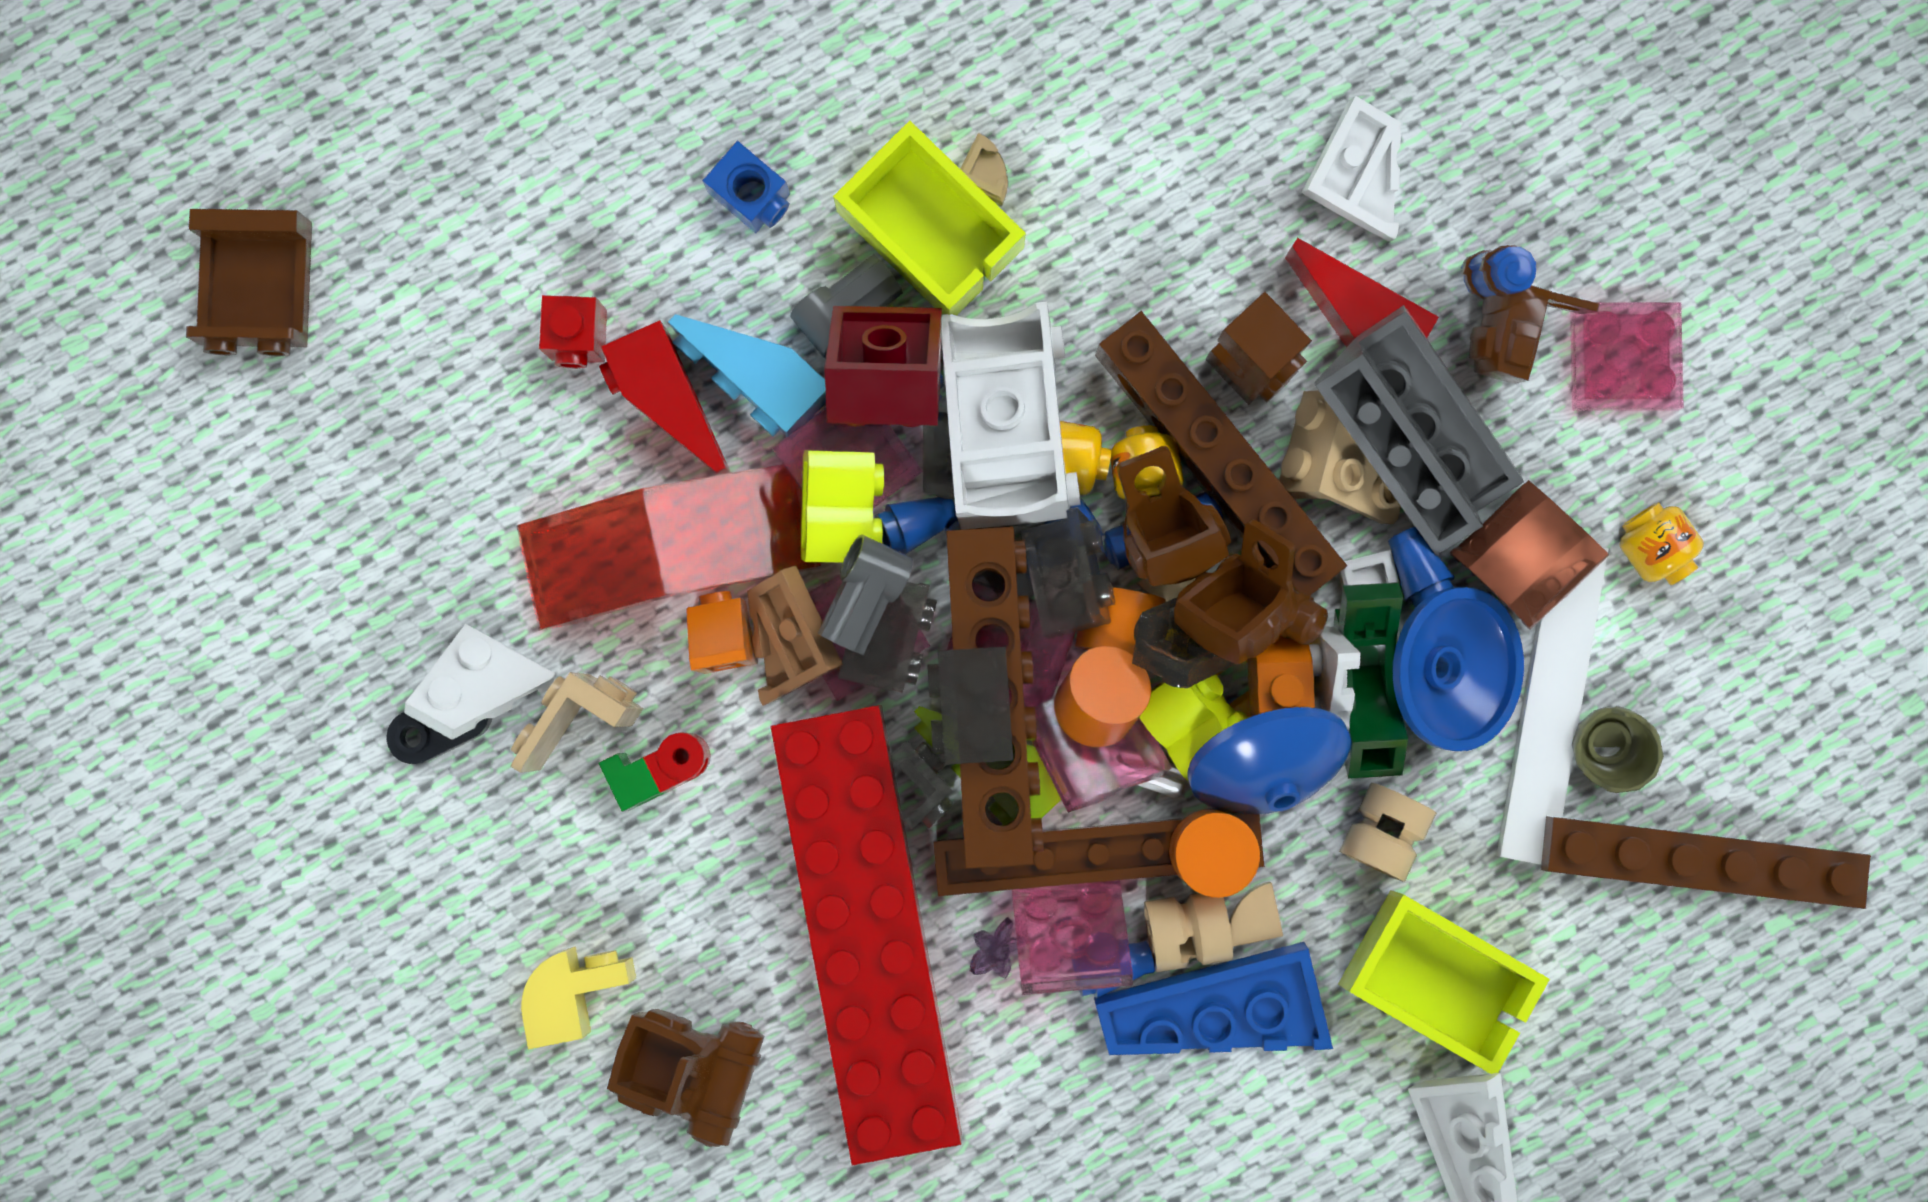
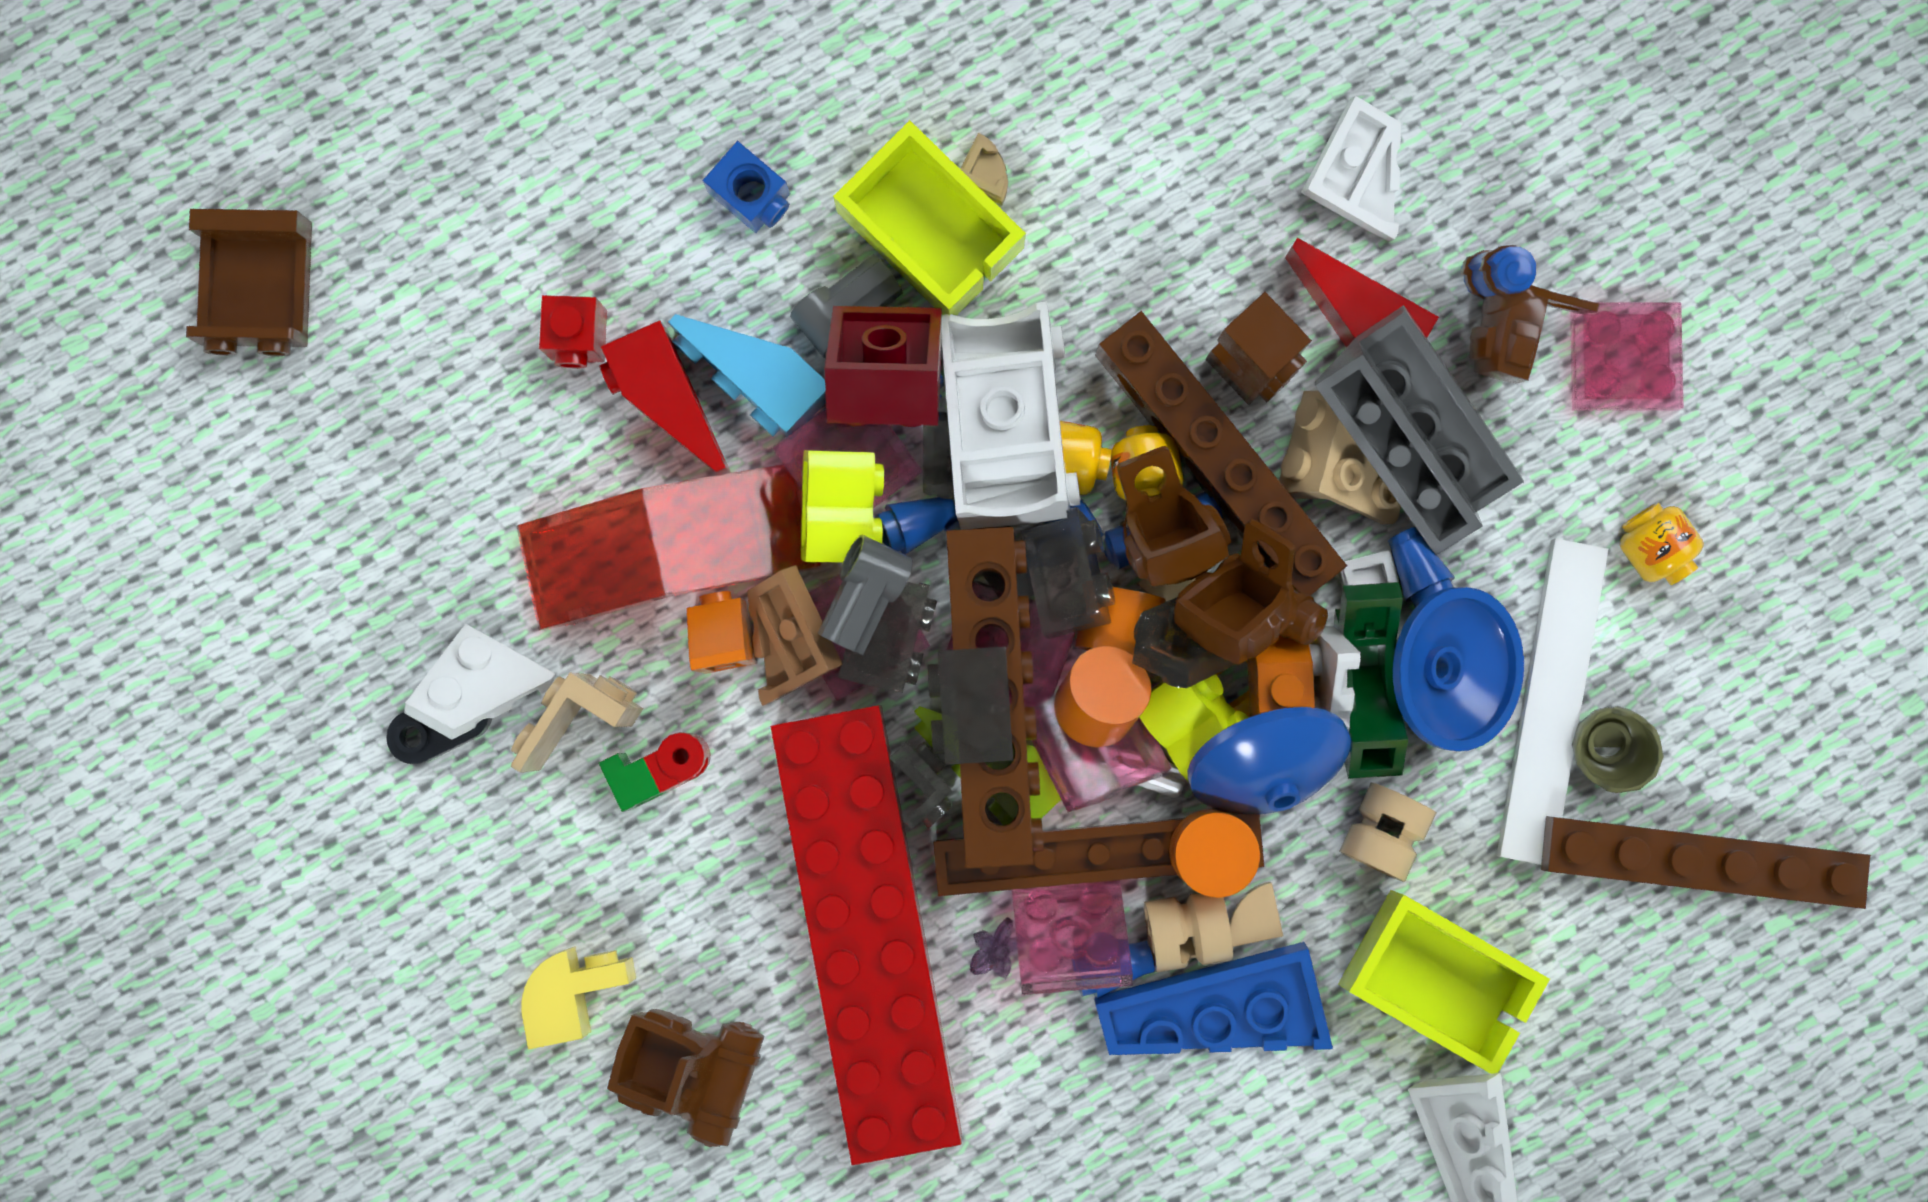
copper slope [1450,480,1609,630] -> none

